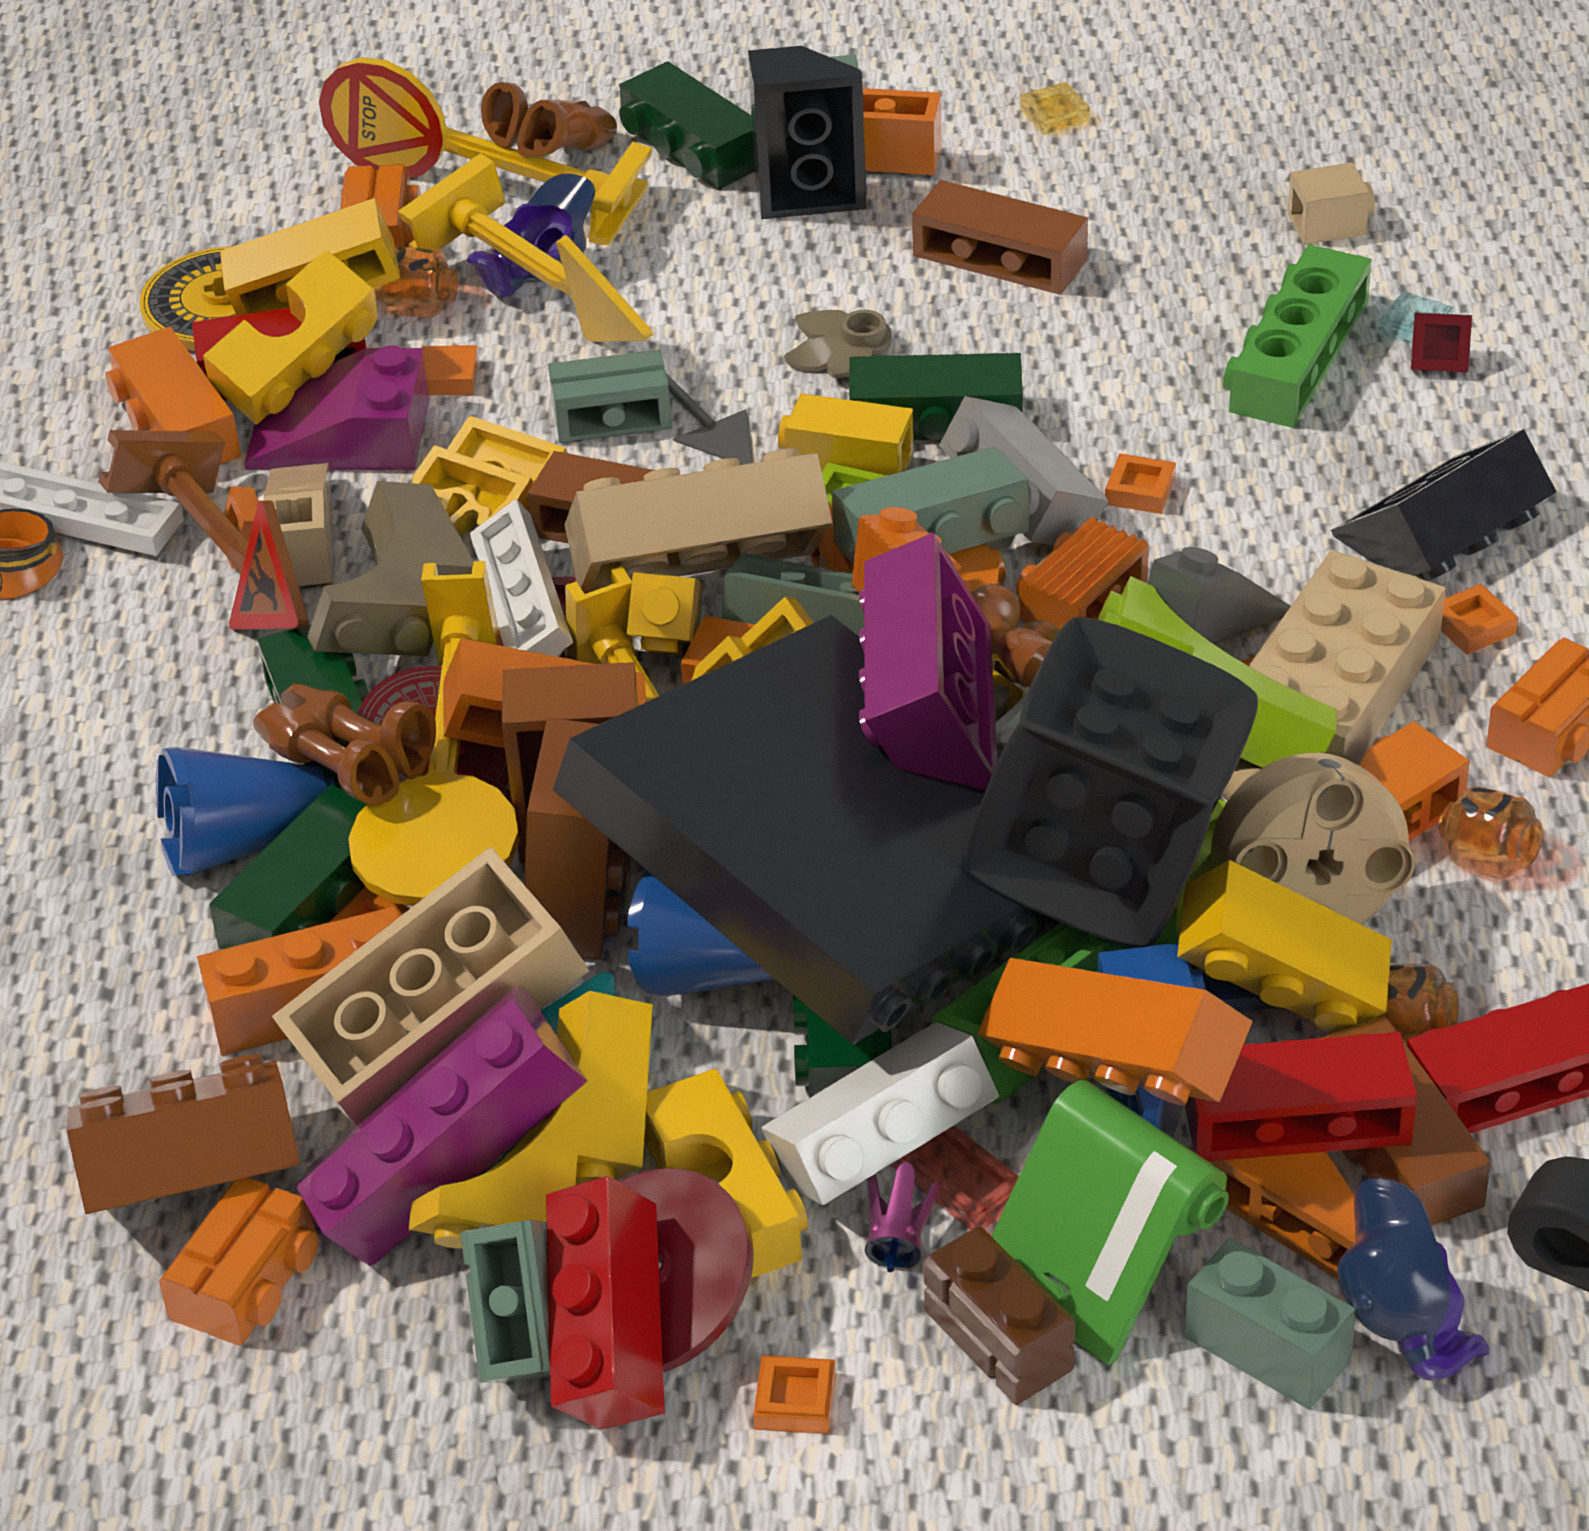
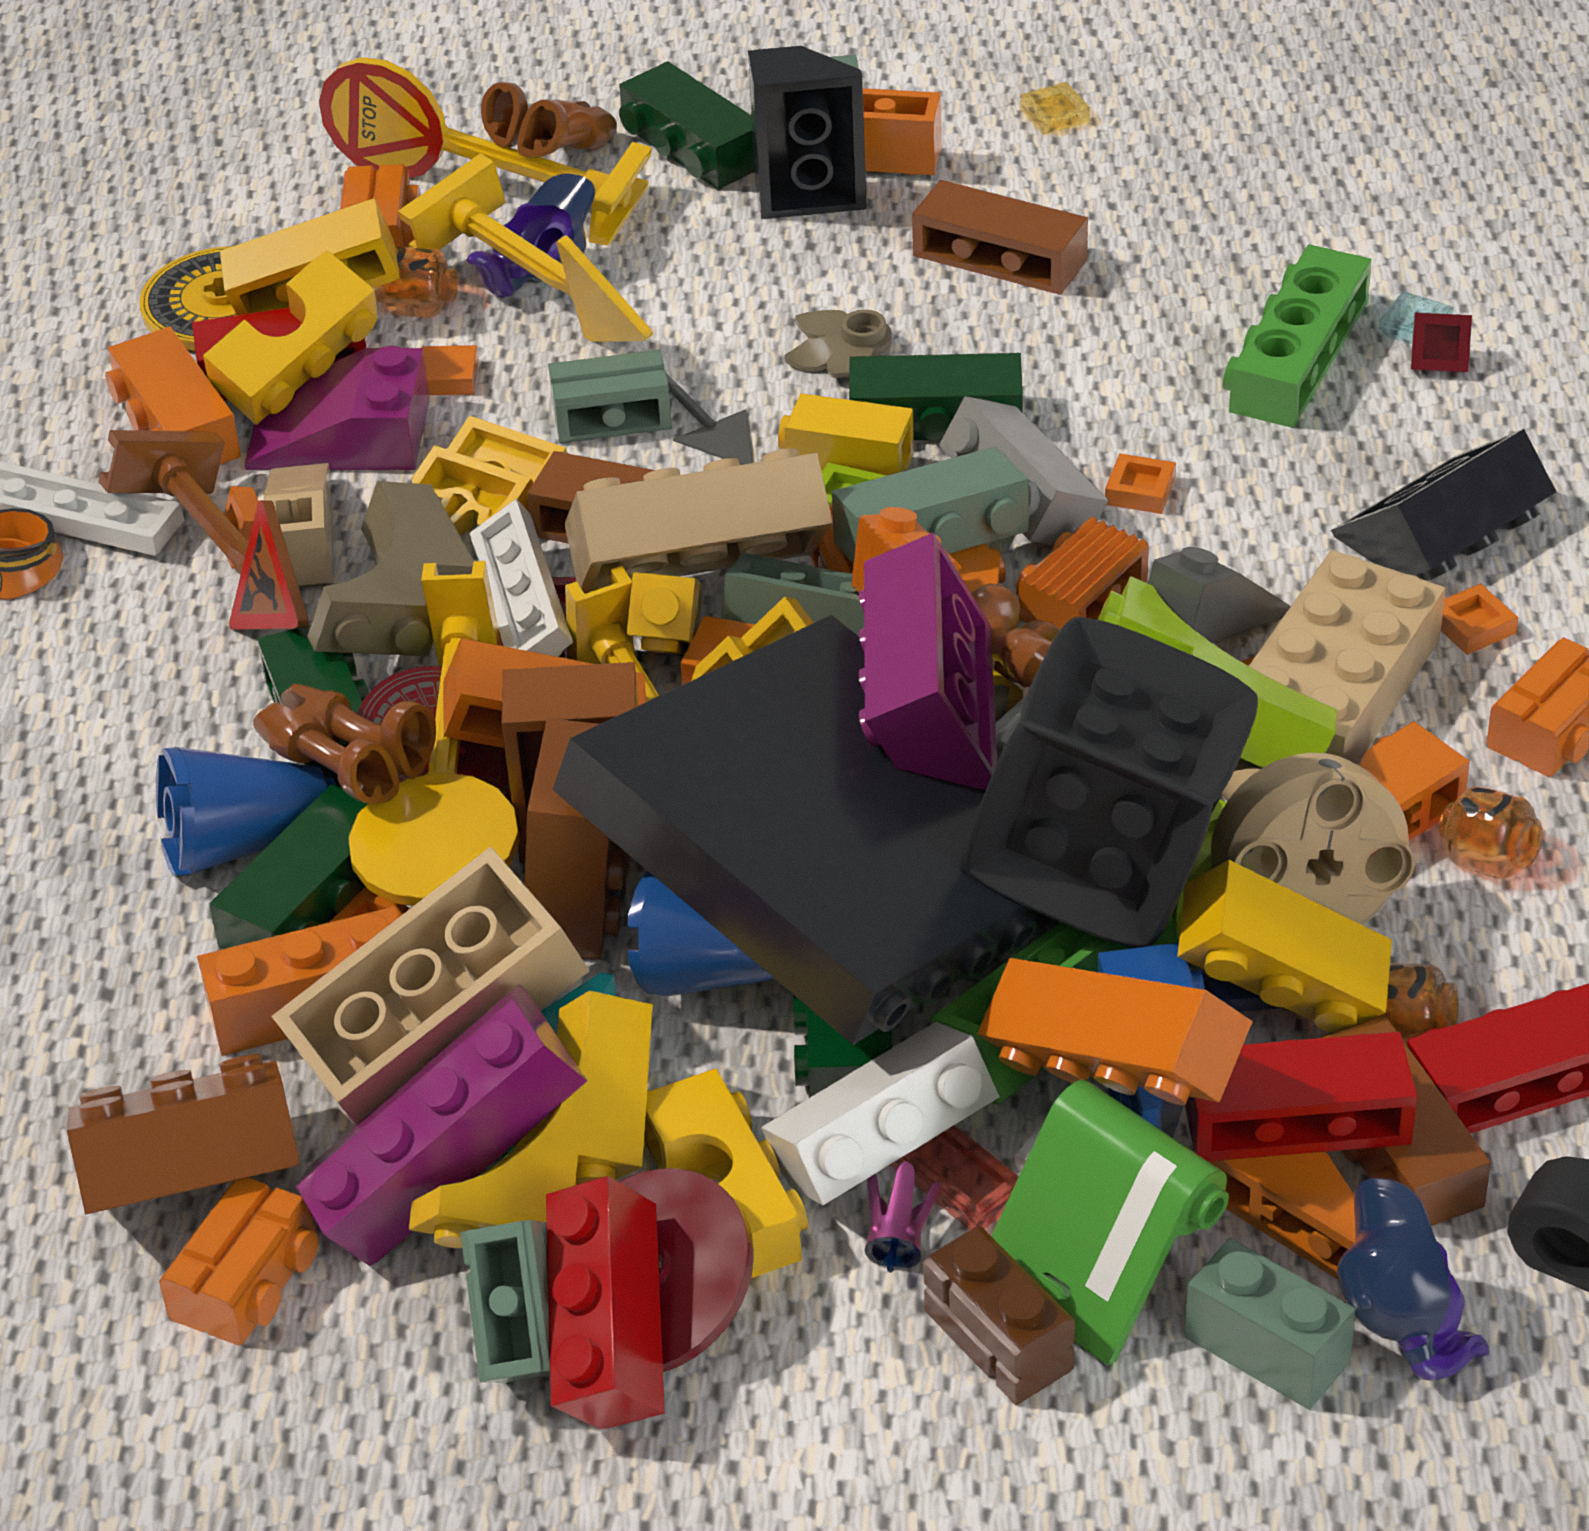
orange tile [753,1355,836,1434] -> none
tan brick [1288,162,1375,245] -> none

